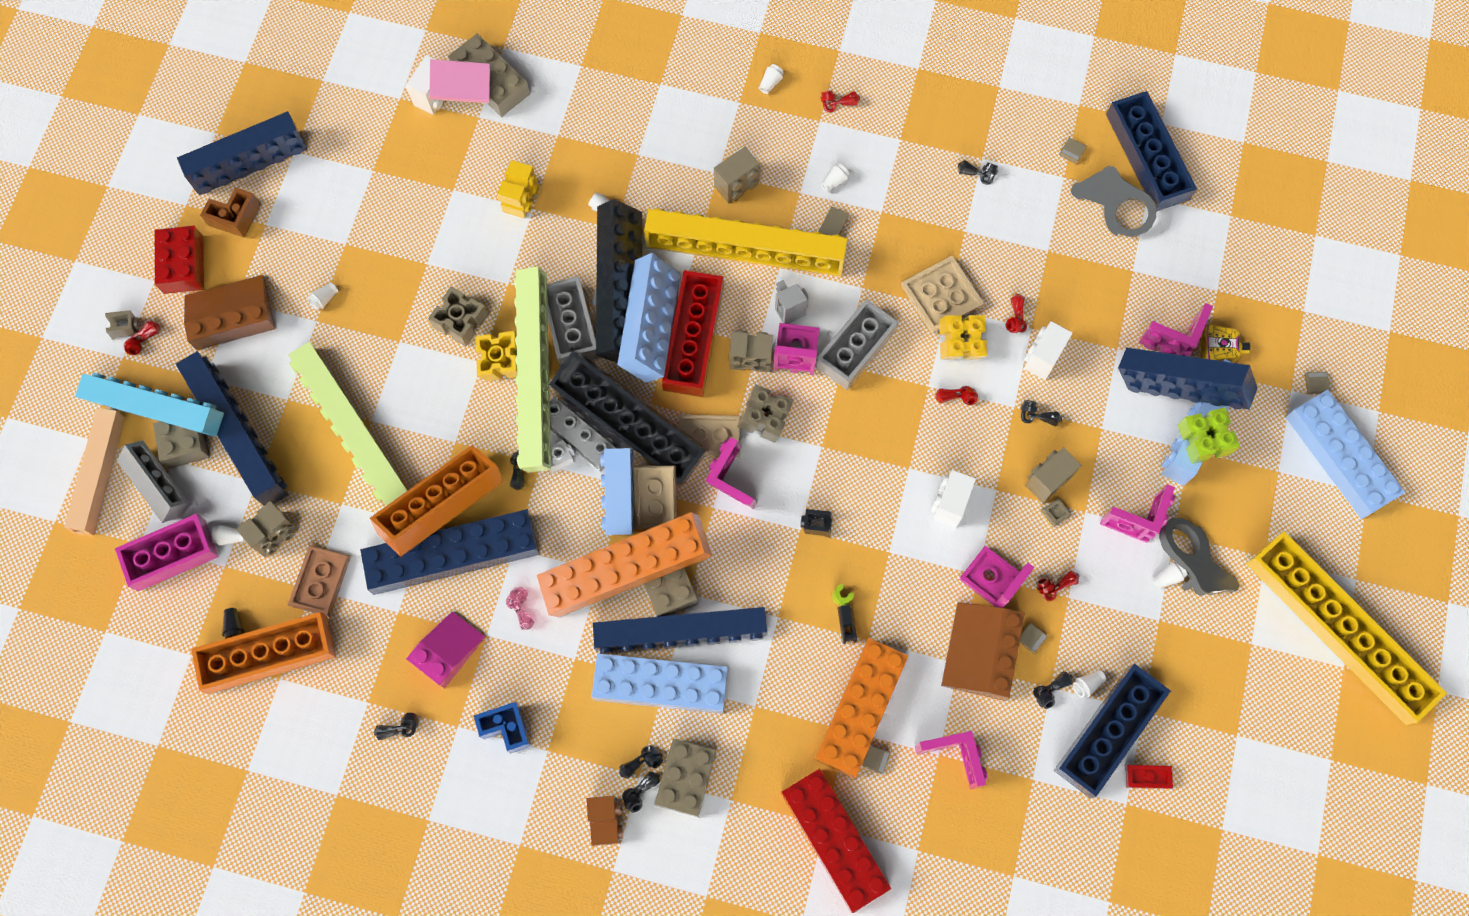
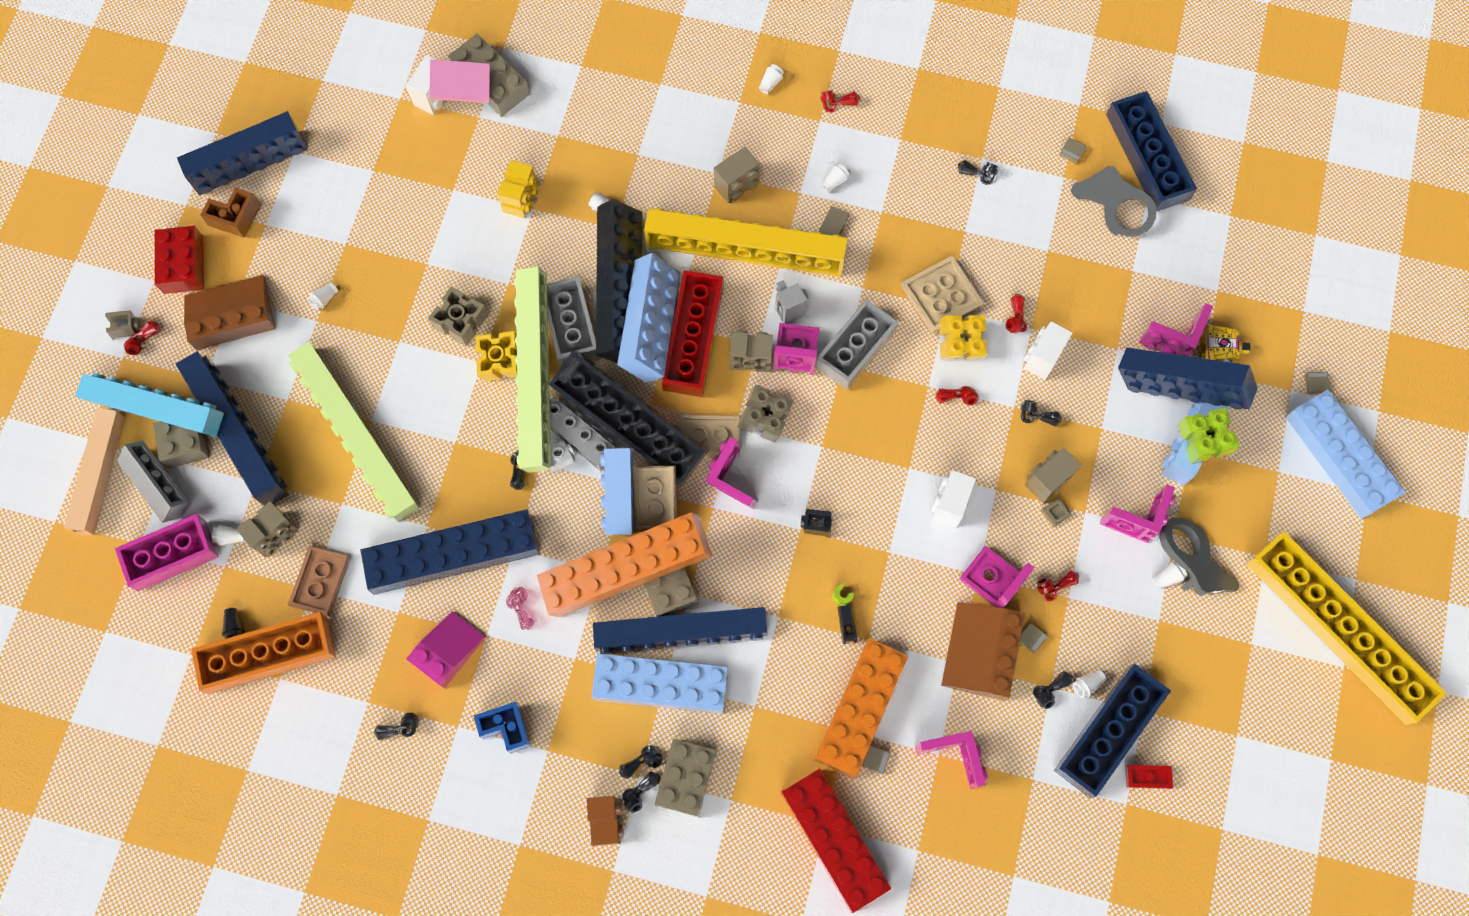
orange brick [370,445,503,557] -> none

